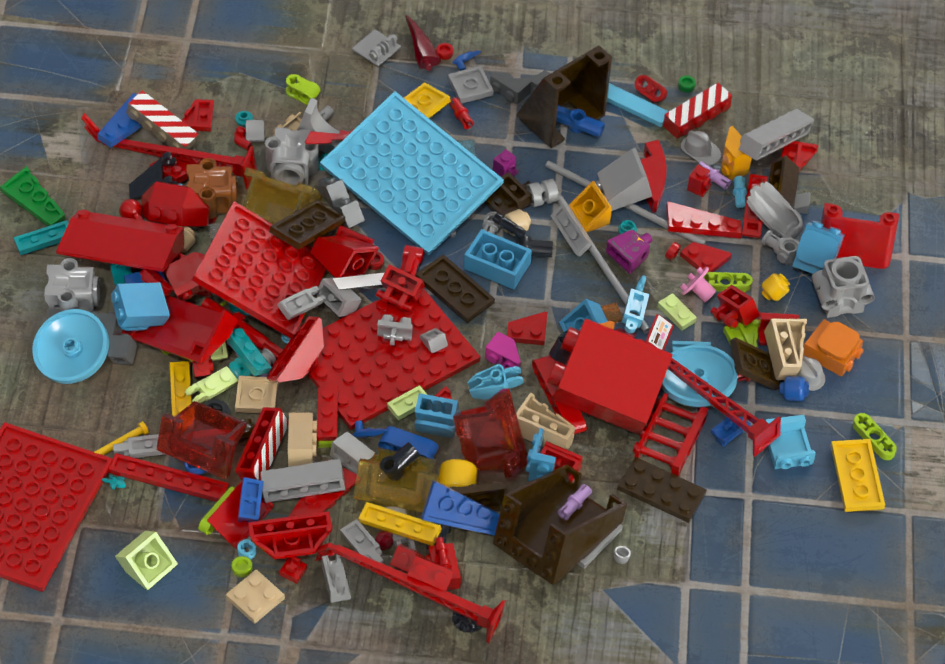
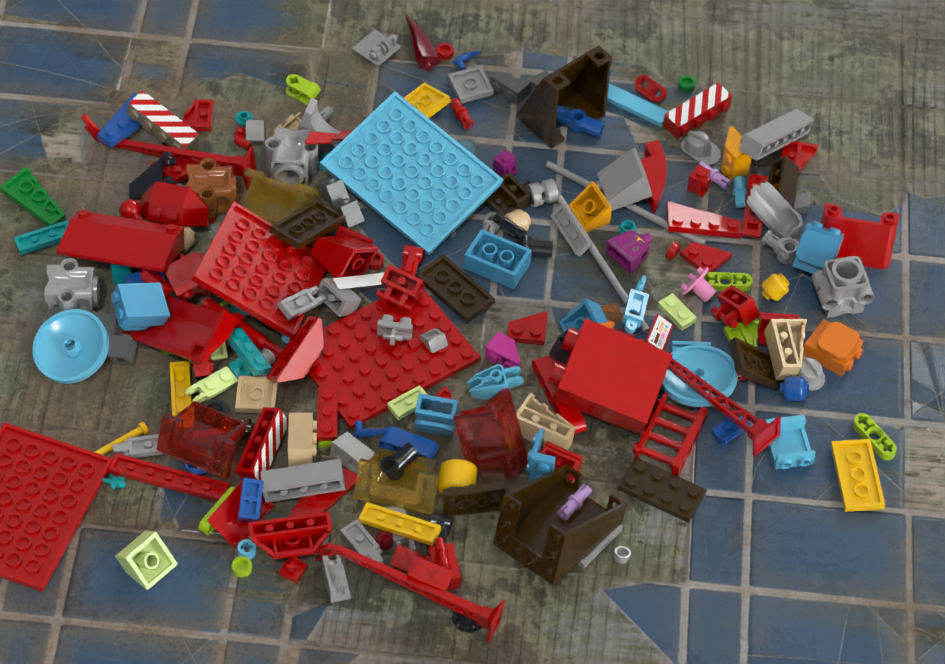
tan plate [226,569,285,624] -> none
blue wing [421,480,500,536] -> none

